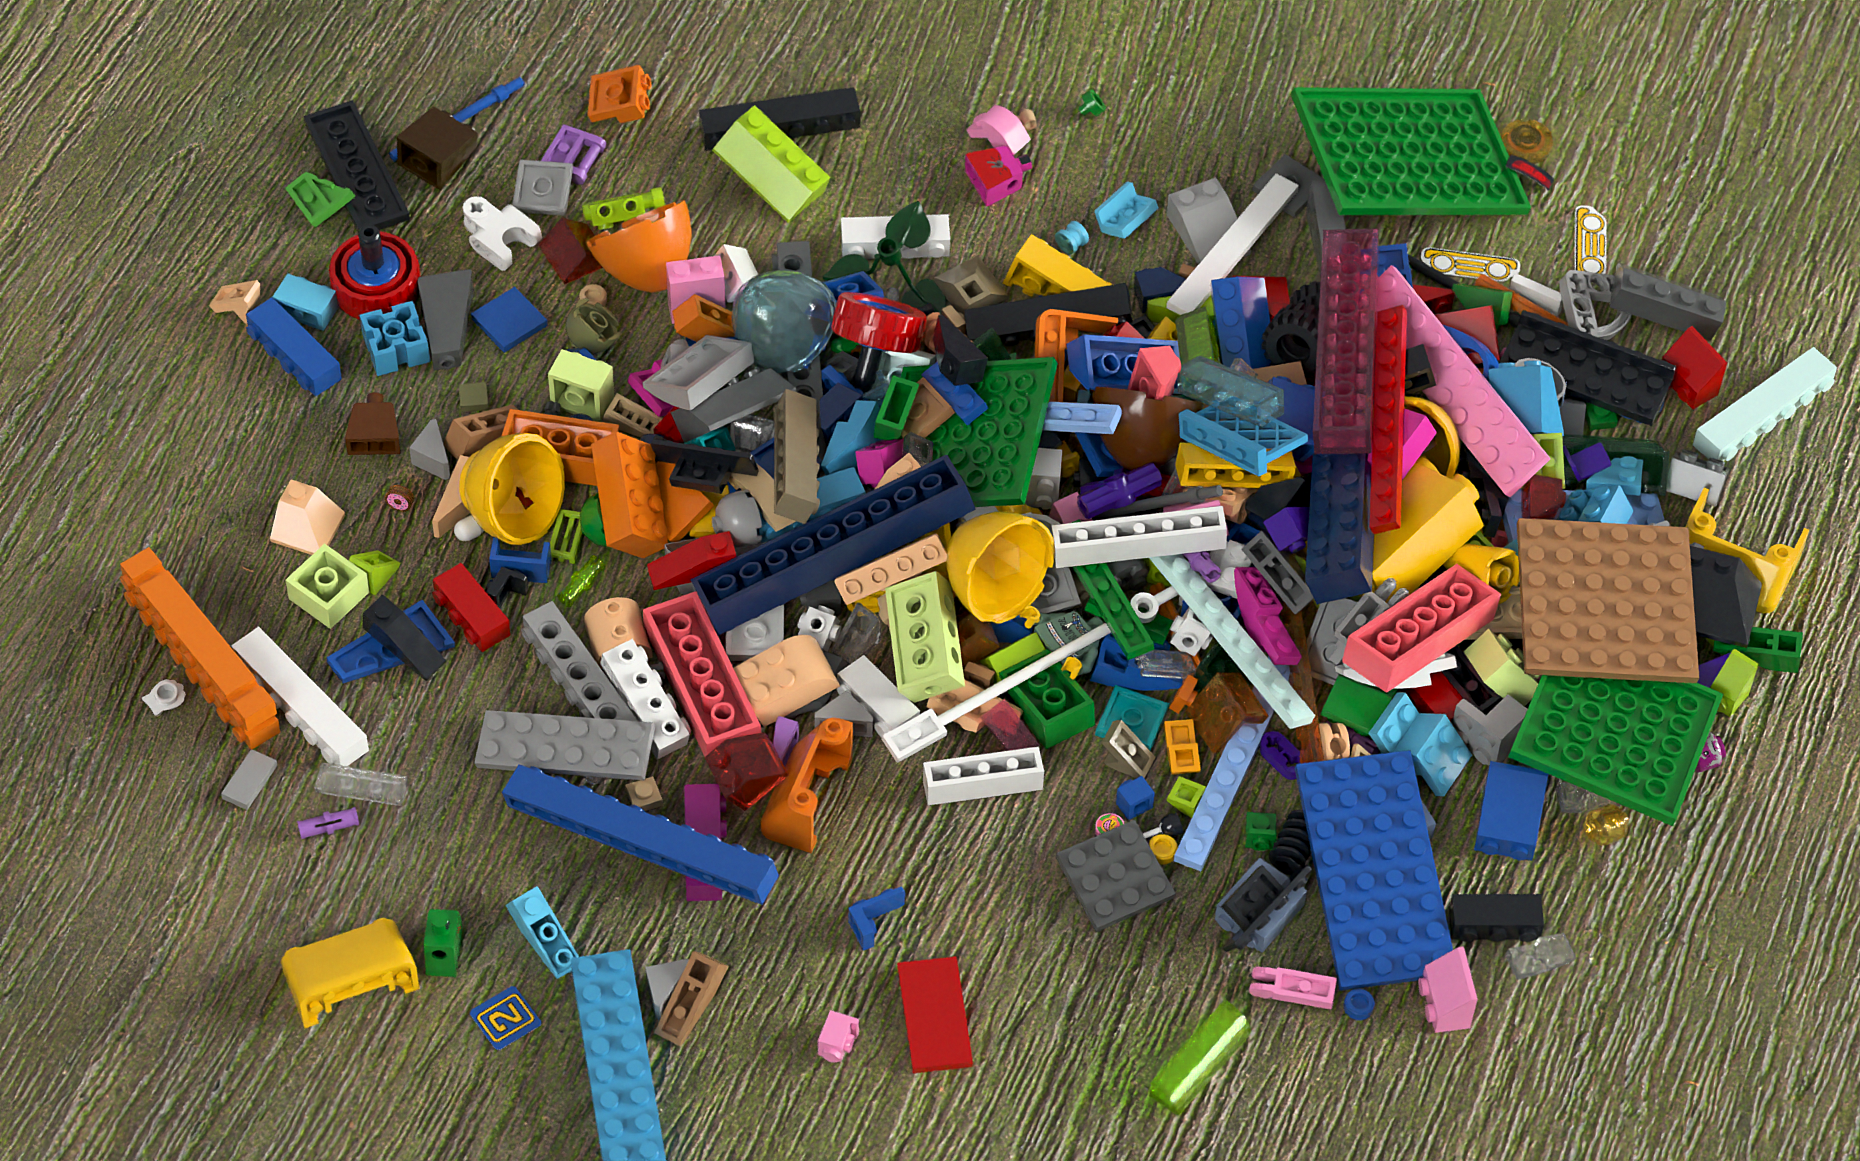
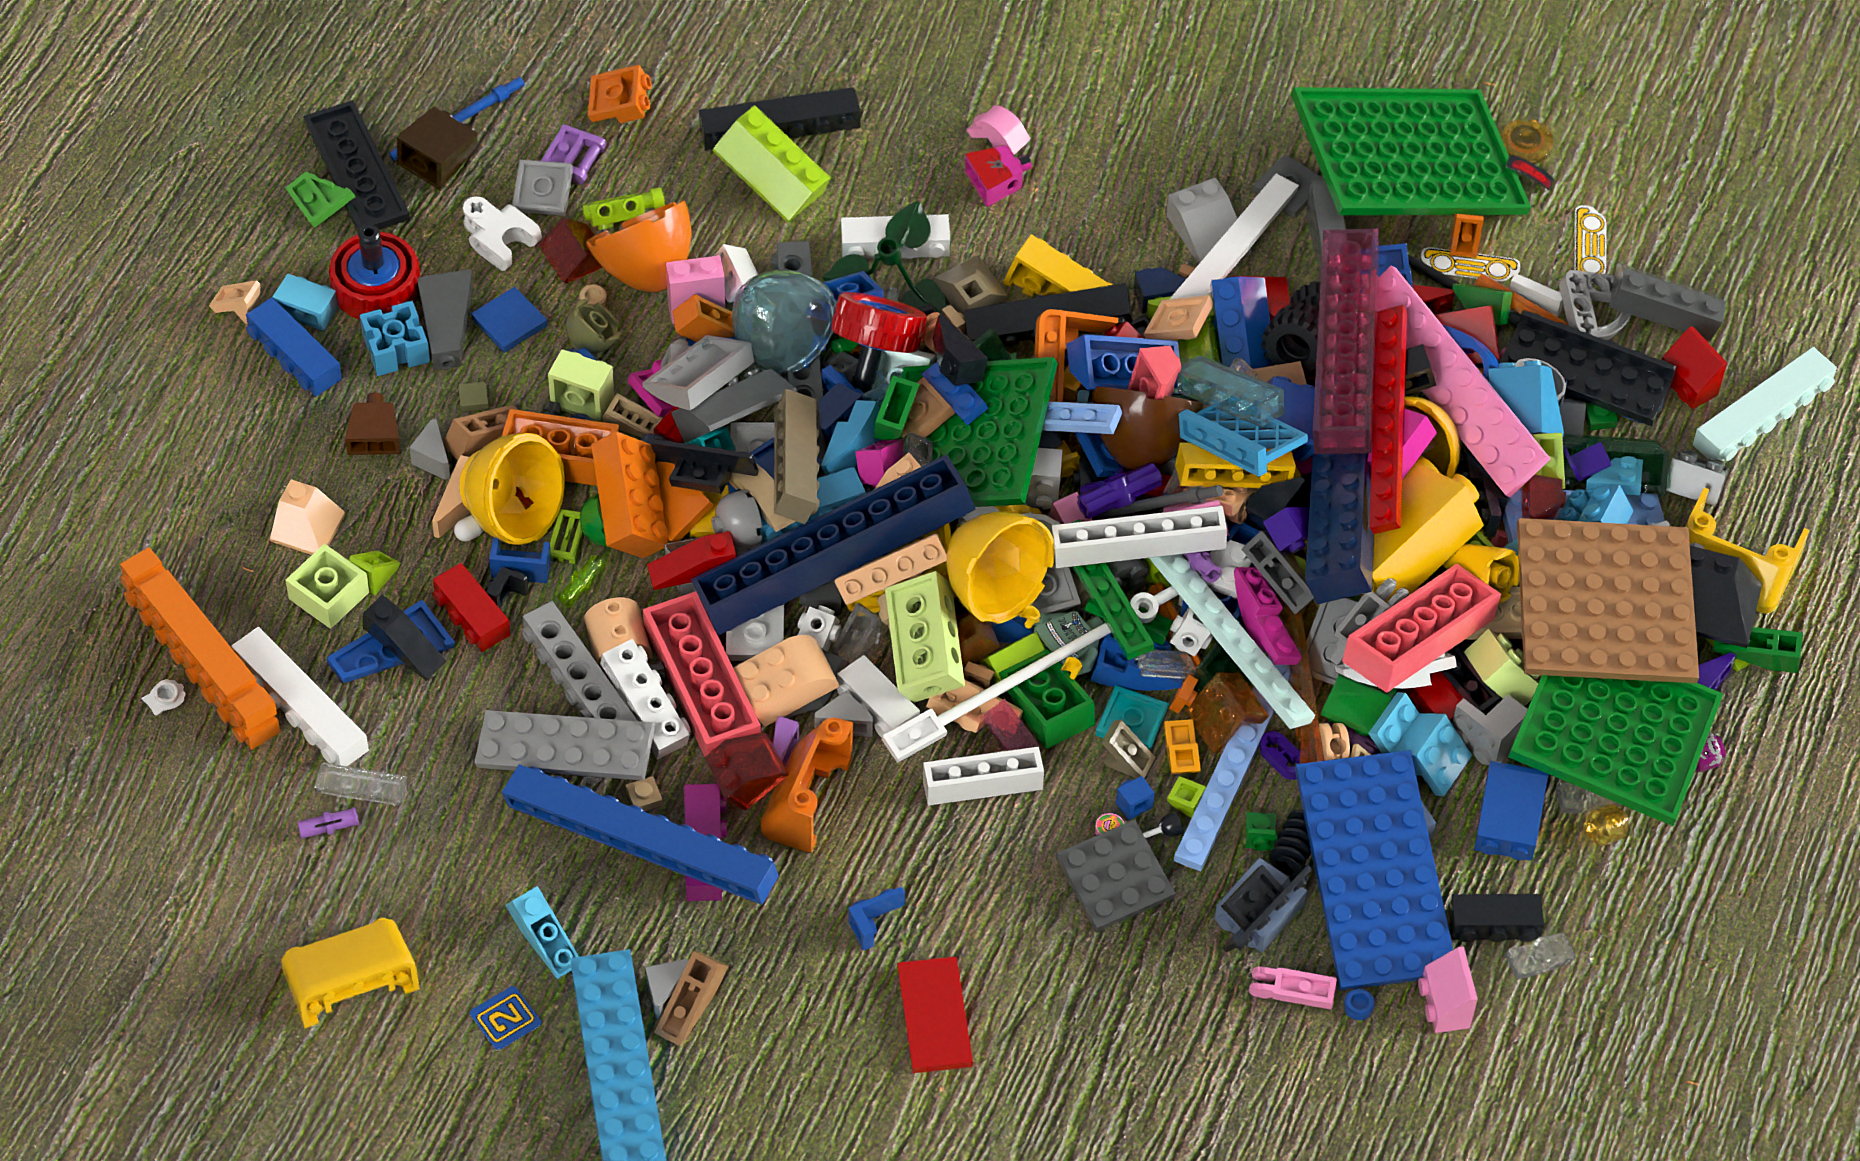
light grey tile [221,749,278,810] -> none
tile [385,485,414,512] -> none
green torso [424,909,463,977] -> none
clear slope [734,414,774,453] -> none
bright pink brick [818,1010,859,1062] -> none
tan hand [1016,109,1037,130] -> none
medium azure wheel [1055,221,1089,255] -> none
green tile [1078,89,1106,116] -> none
medium azure bracket [1094,182,1158,239] -> none
yellow tile [1149,834,1178,865] -> none
clear neon green brick [1149,999,1251,1116] -> none
lime slope [1710,649,1759,717] -> none
none -> light nougat plate [1144,295,1214,340]
none -> orange slope [1450,213,1484,258]

